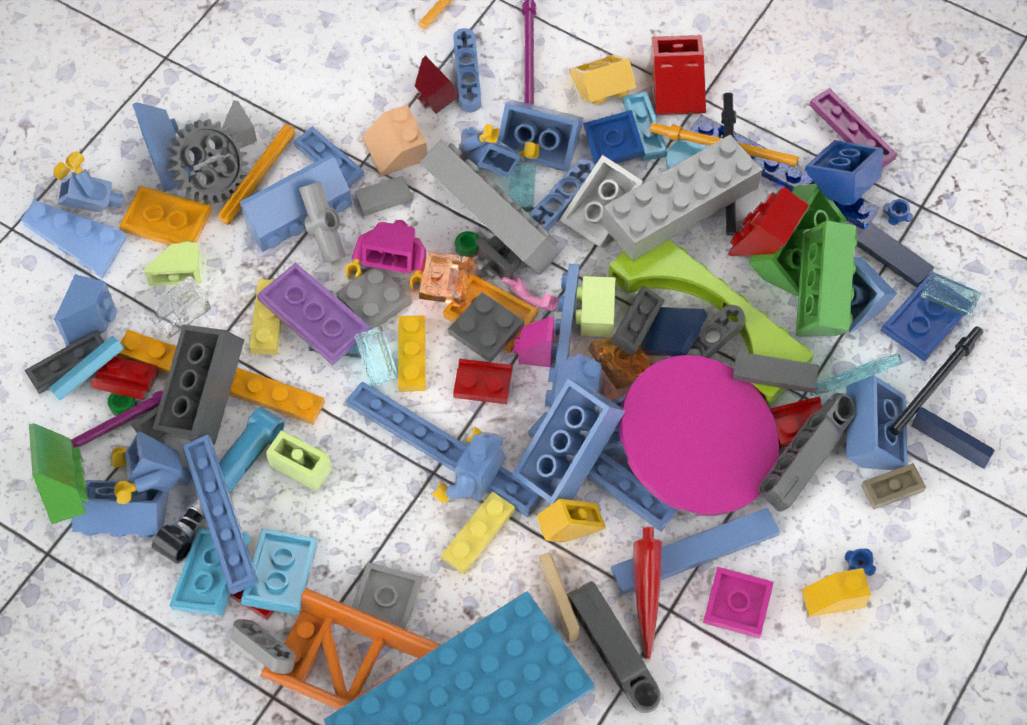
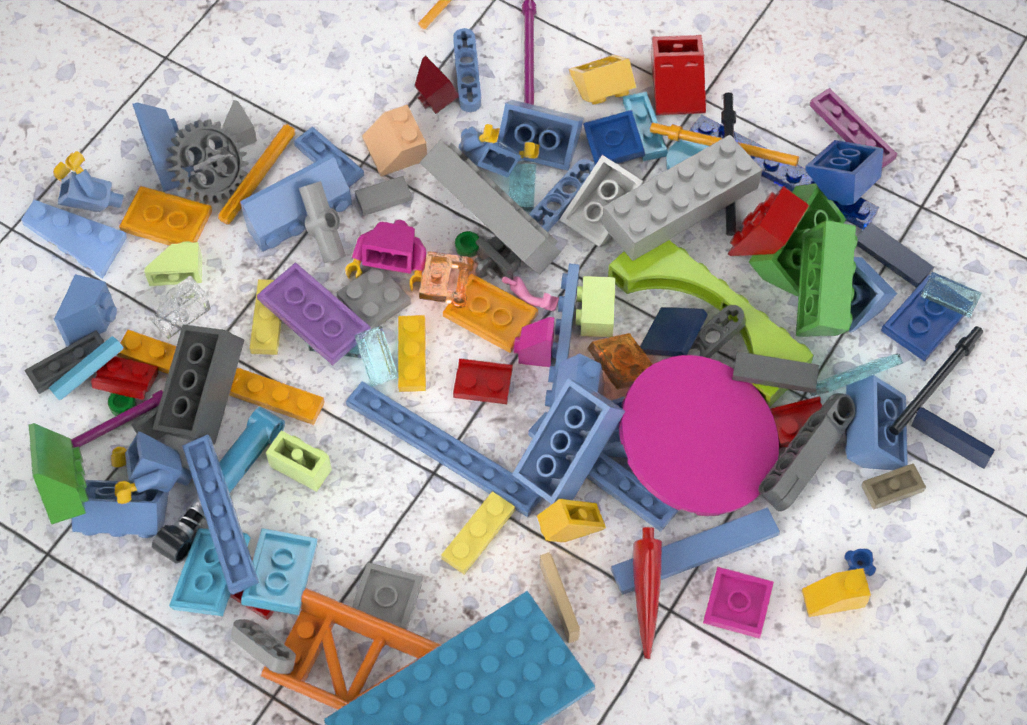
medium blue torso [431,426,506,504] -> none
dark grey plate [448,292,524,363] -> none
dark grey piece [567,581,661,713] -> none
dark grey tile [610,286,665,356] -> none
blue plate [883,199,913,226] -> none

